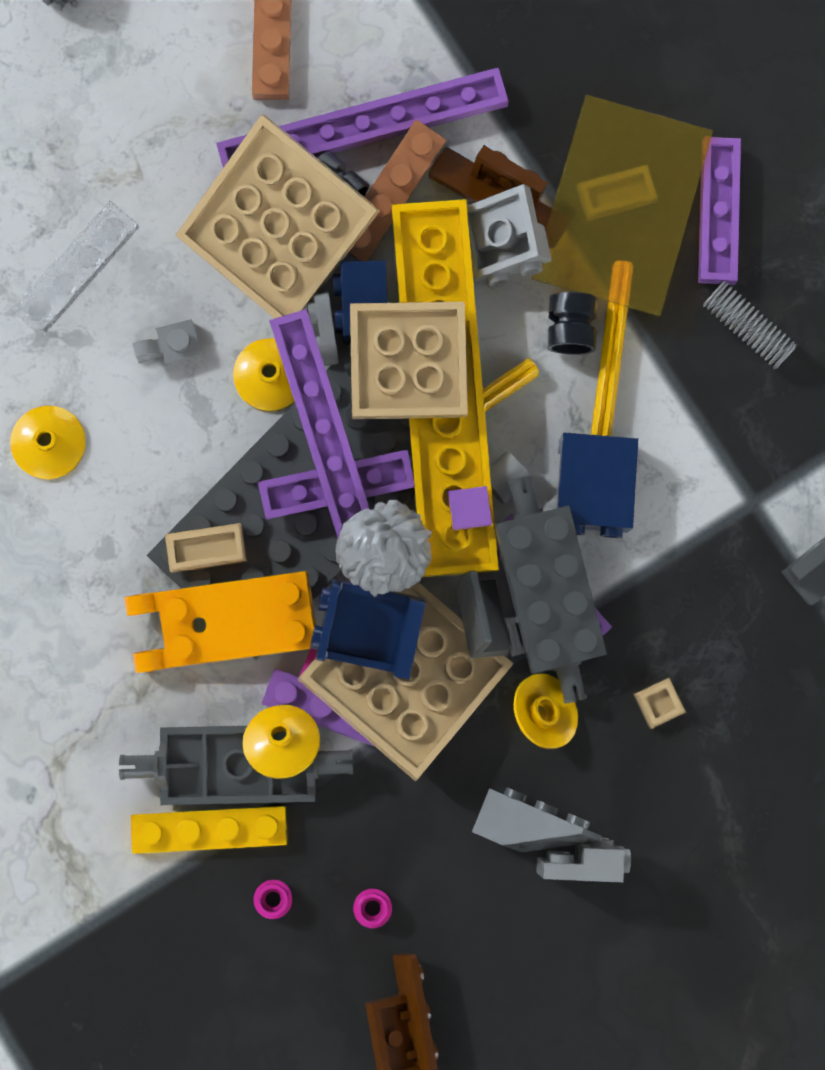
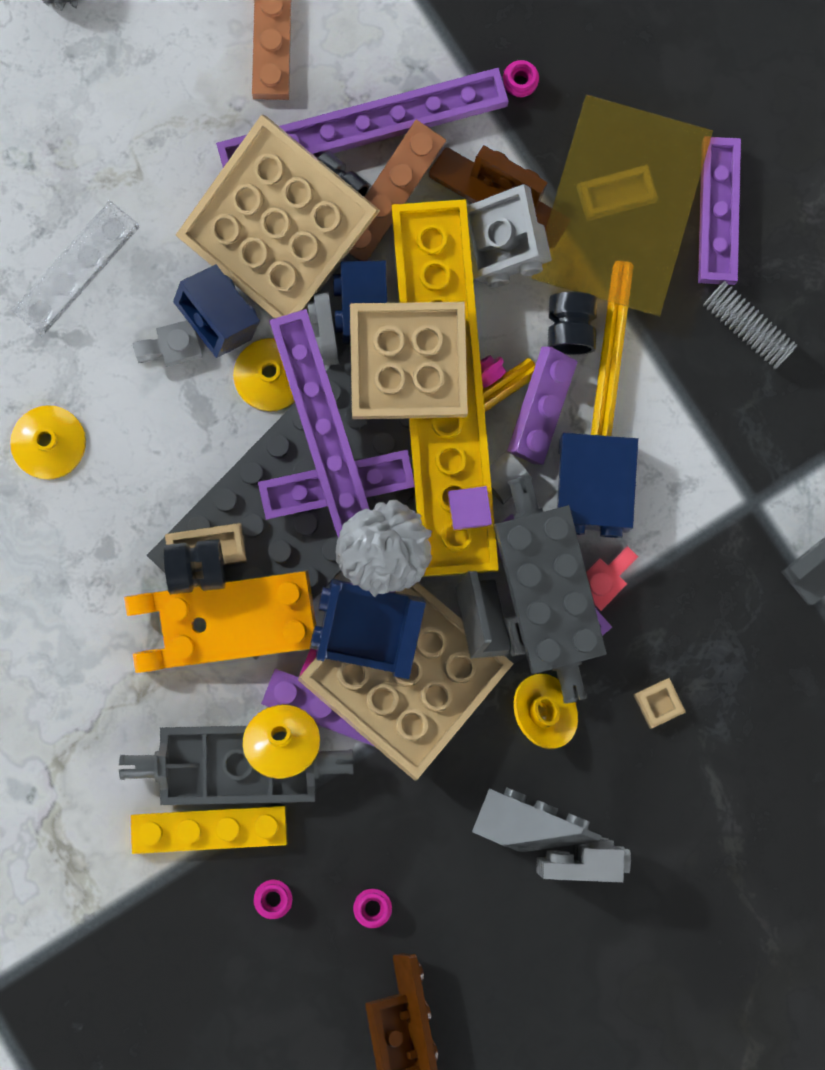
none -> black wheel [164,539,225,595]
none -> dark blue brick [173,264,260,358]
none -> dark pink plate [480,355,506,388]
none -> dark pink plate [503,60,539,97]
none -> medium lavender plate [507,347,578,465]
none -> coral plate [586,546,638,611]

